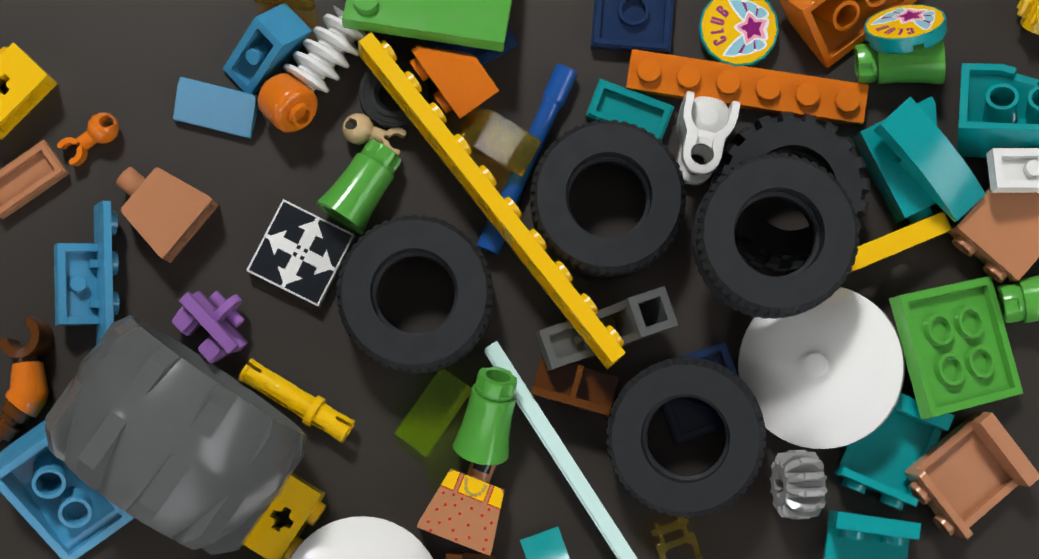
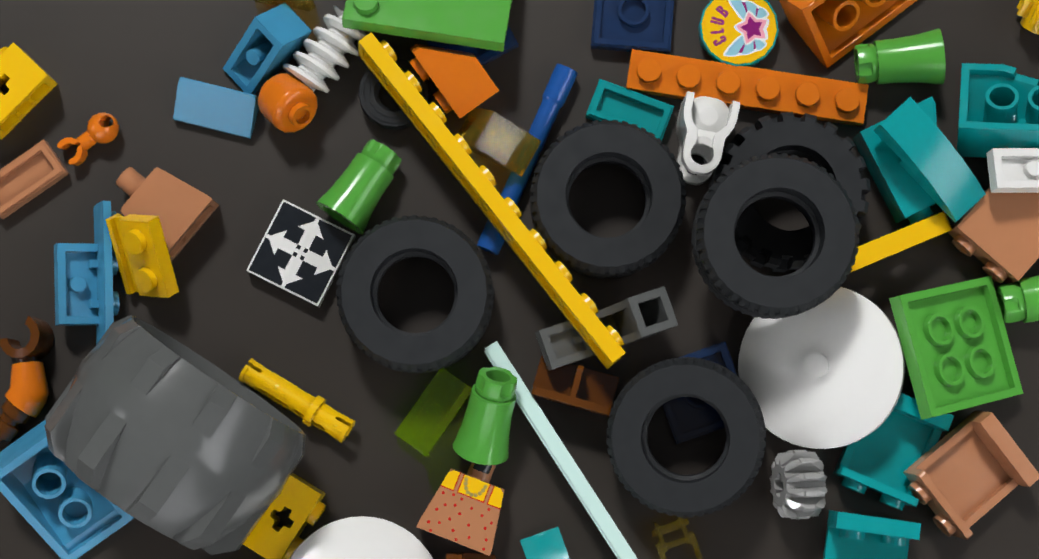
medium lavender hips [172,291,248,363] -> none
tan arm [342,113,407,156] -> none
tile [864,5,947,54] -> none
none -> yellow plate [105,213,179,298]

